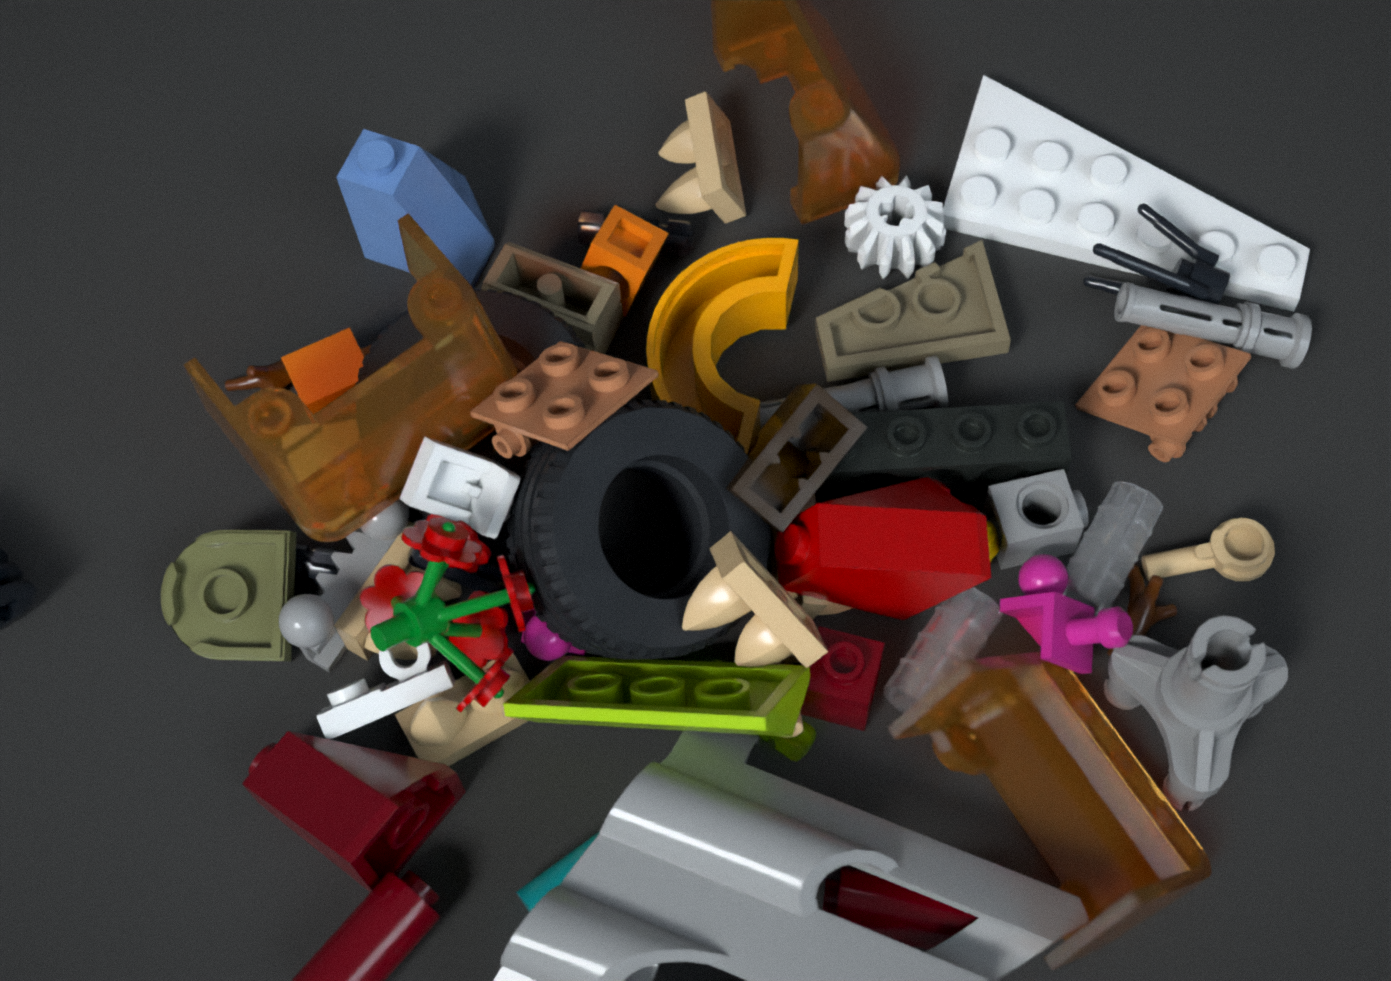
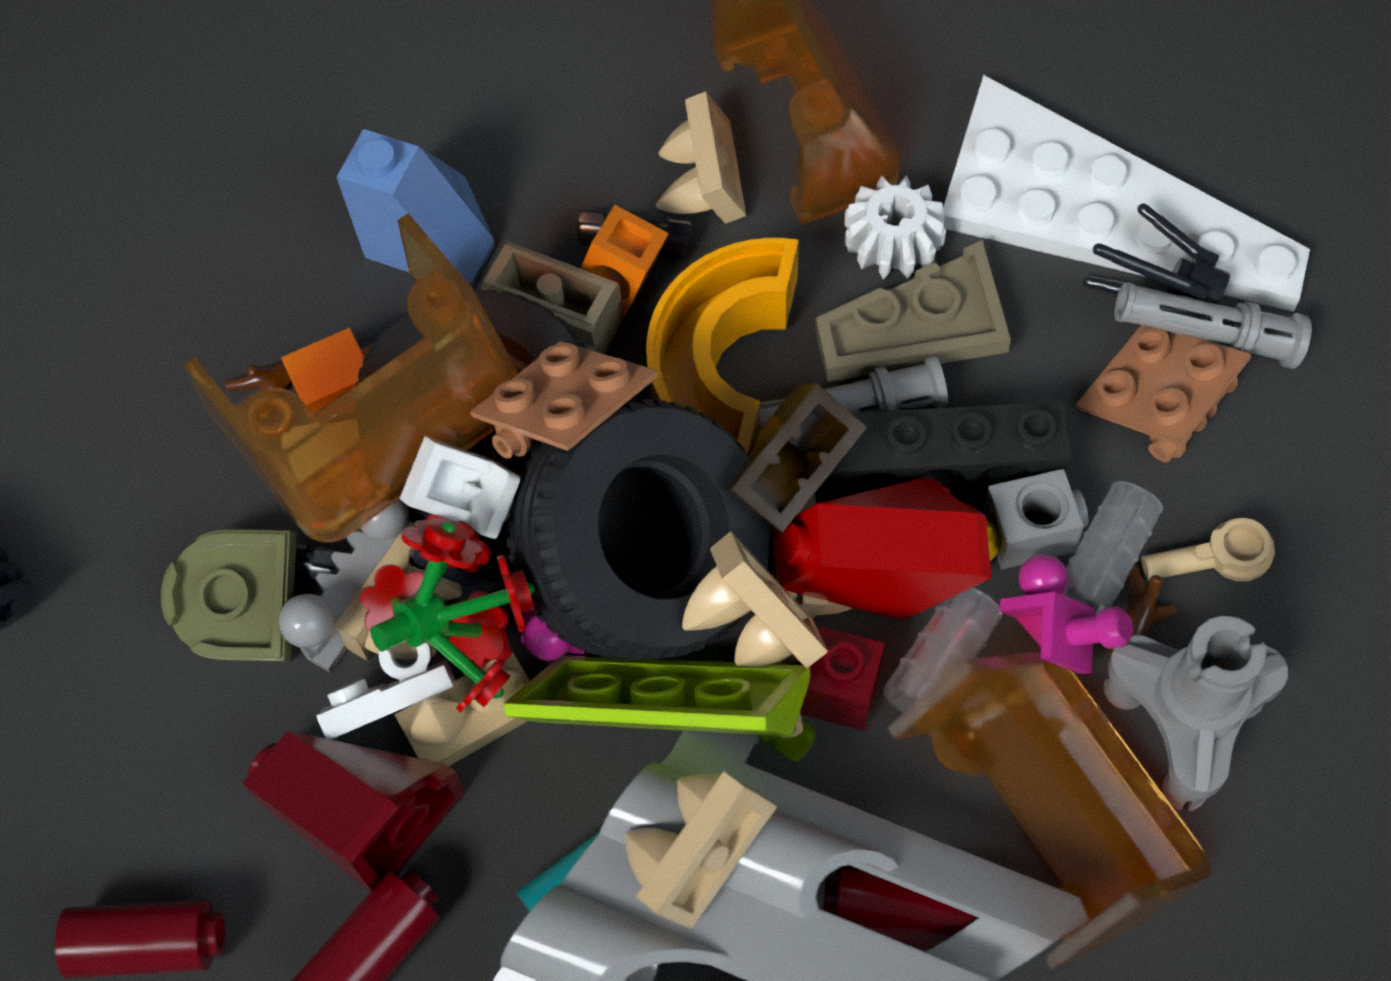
none -> dark red brick [55,899,226,979]
none -> tan tile [625,771,777,929]

